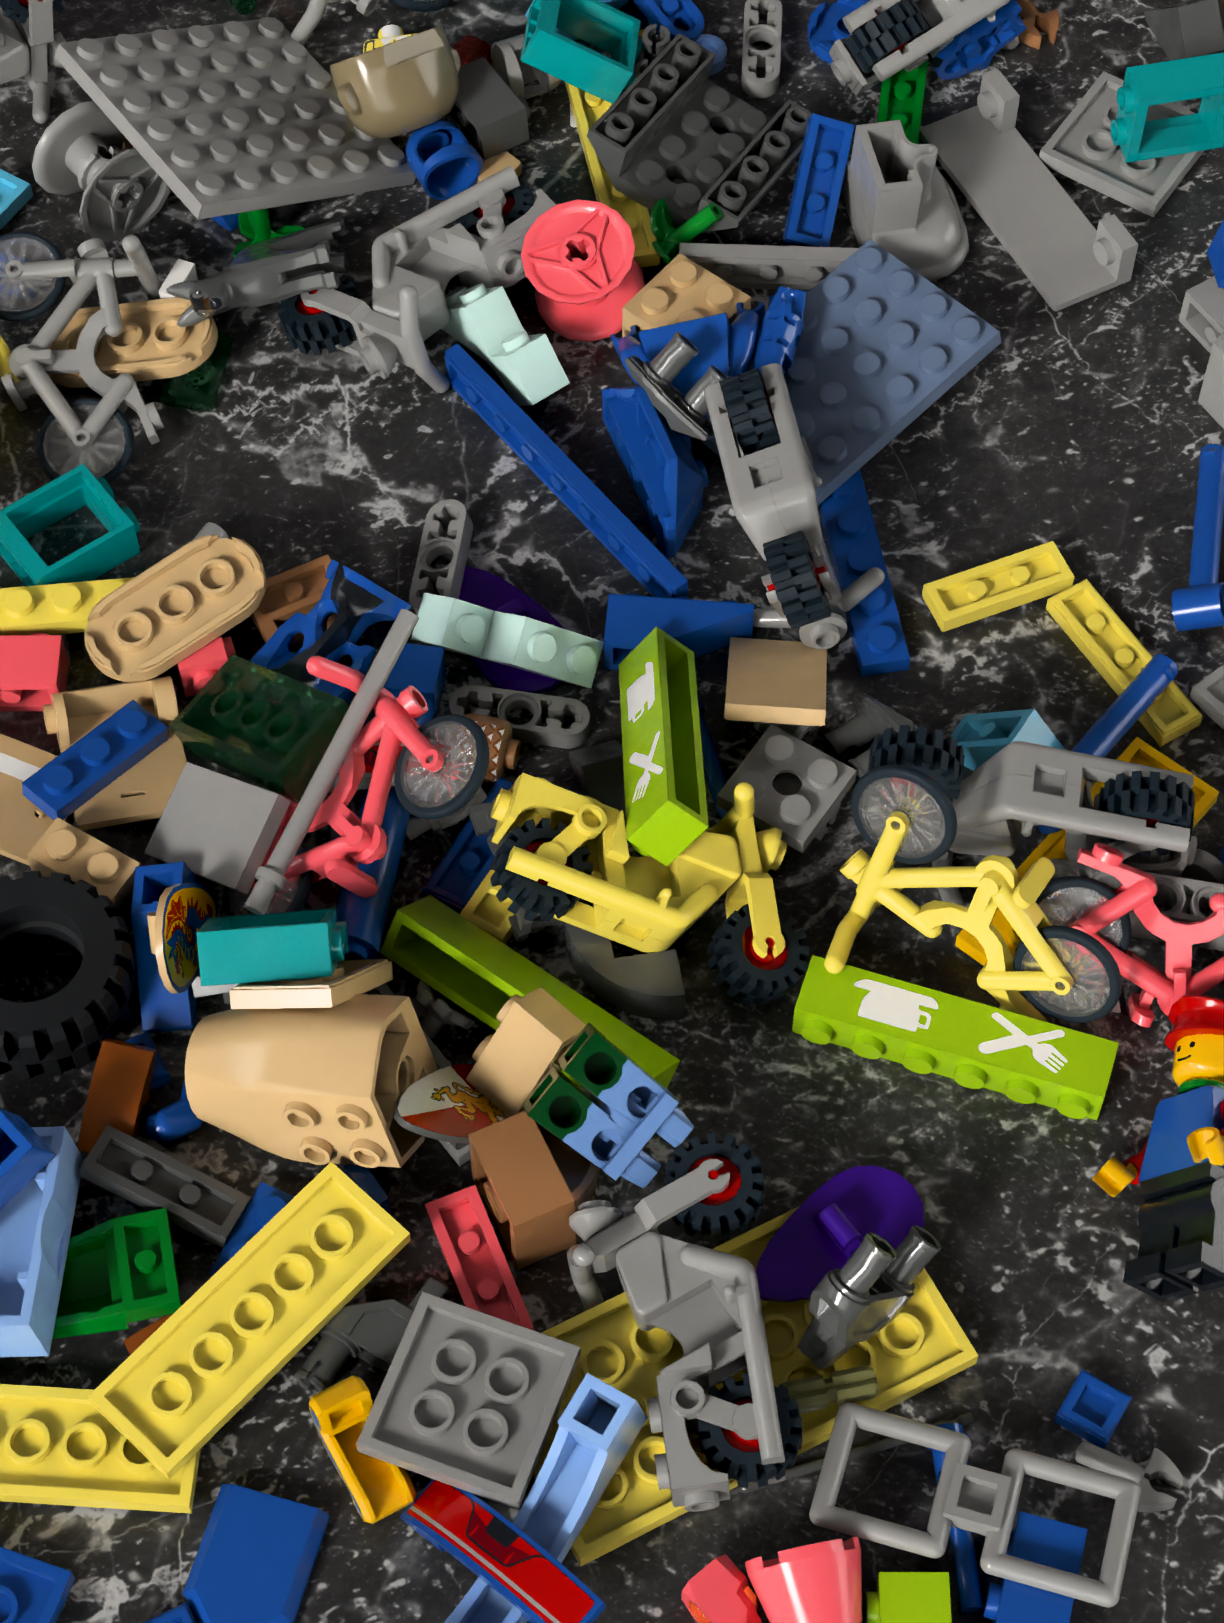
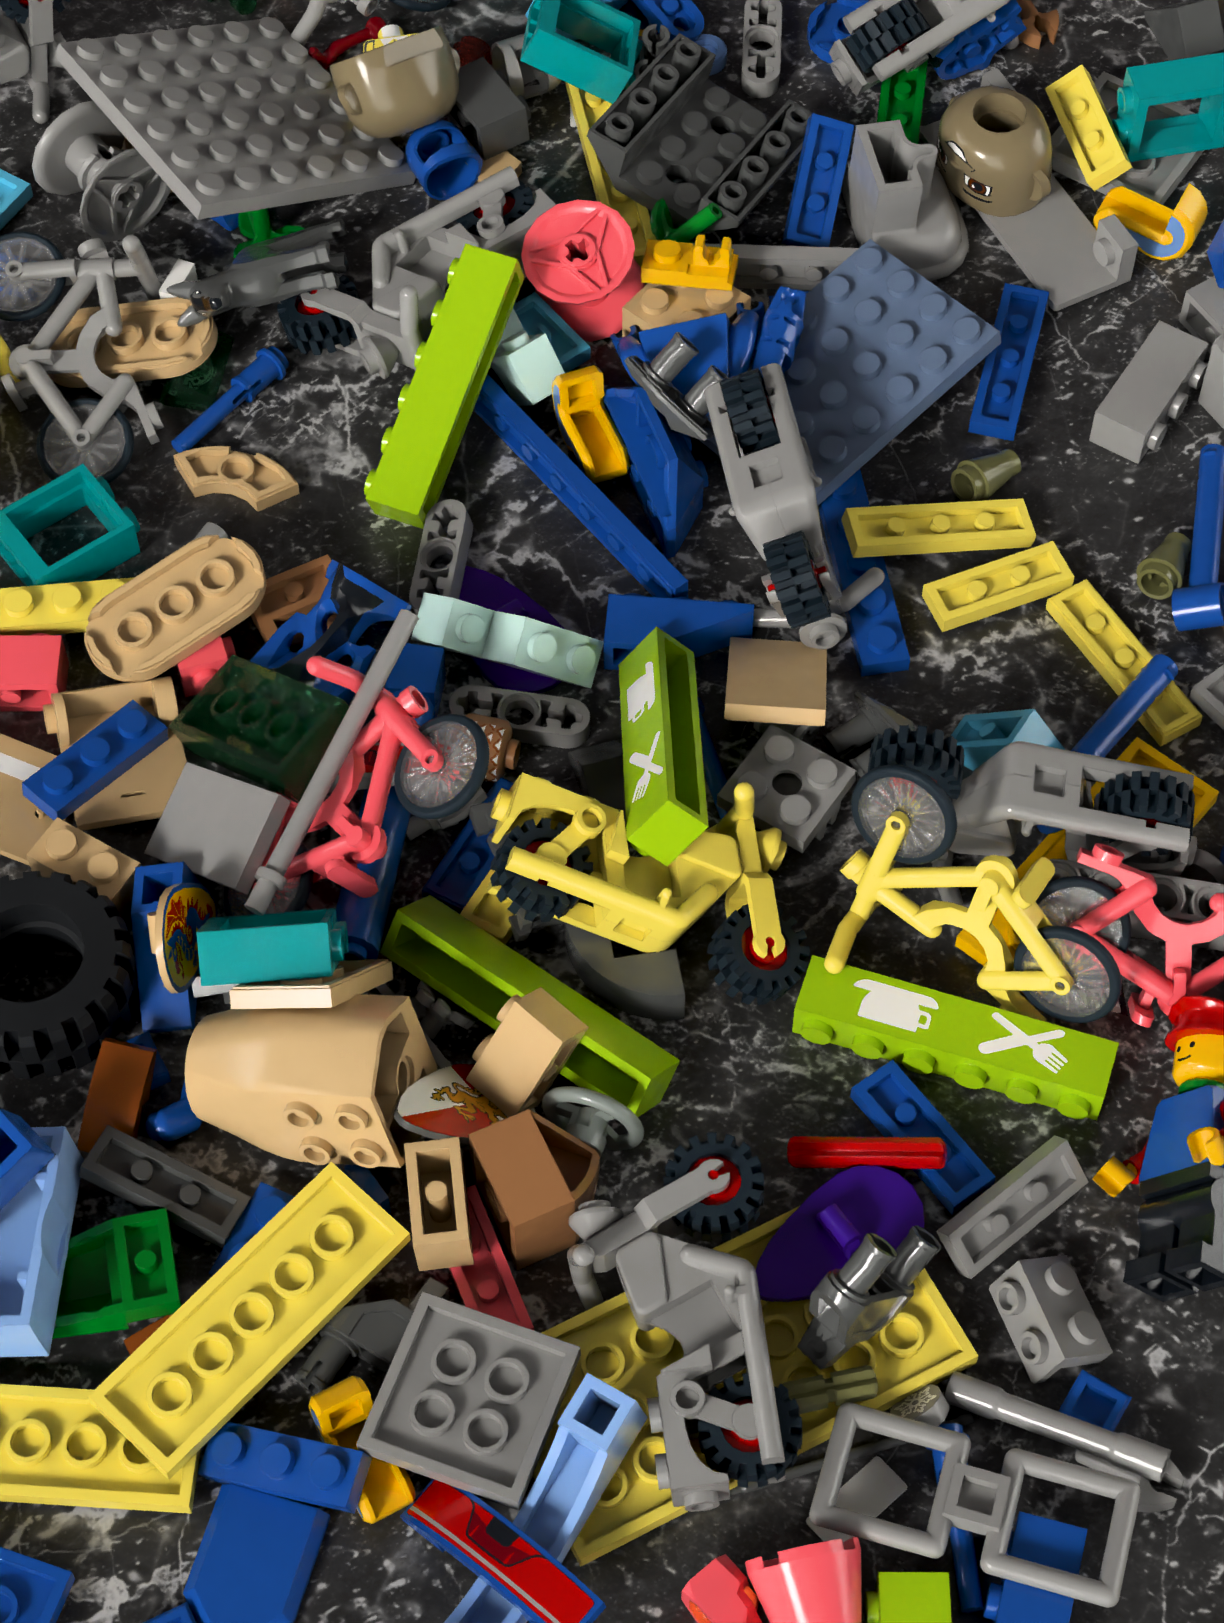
hips [522,1023,694,1188] -> none
none -> blue pin [171,346,289,453]
none -> tan tile [173,446,300,512]
none -> blue plate [198,1422,372,1514]
none -> dark red piece [308,17,386,69]
none -> lime brick [364,243,525,529]
none -> tan brick [404,1137,474,1271]
none -> medium azure plate [513,292,591,373]
none -> yellow animal [552,365,630,484]
none -> yellow plate [641,235,738,291]
none -> red axle [787,1136,947,1169]
none -> white sticker [806,1456,907,1542]
none -> light yellow plate [841,498,1036,558]
none -> blue plate [850,1059,996,1215]
none -> light grey tile [890,1384,950,1426]
none -> light grey plate [936,1135,1089,1279]
none -> dark tan piece [937,85,1052,217]
none -> light grey piece [944,1371,1171,1483]
none -> olive cone [951,449,1021,502]
none -> blue plate [968,283,1049,441]
none -> light grey bracket [989,1255,1113,1384]
none -> light yellow plate [1045,64,1133,191]
none -> light grey brick [1089,320,1209,464]
none -> yellow animal [1093,183,1208,261]
none -> olive cone [1136,532,1192,600]

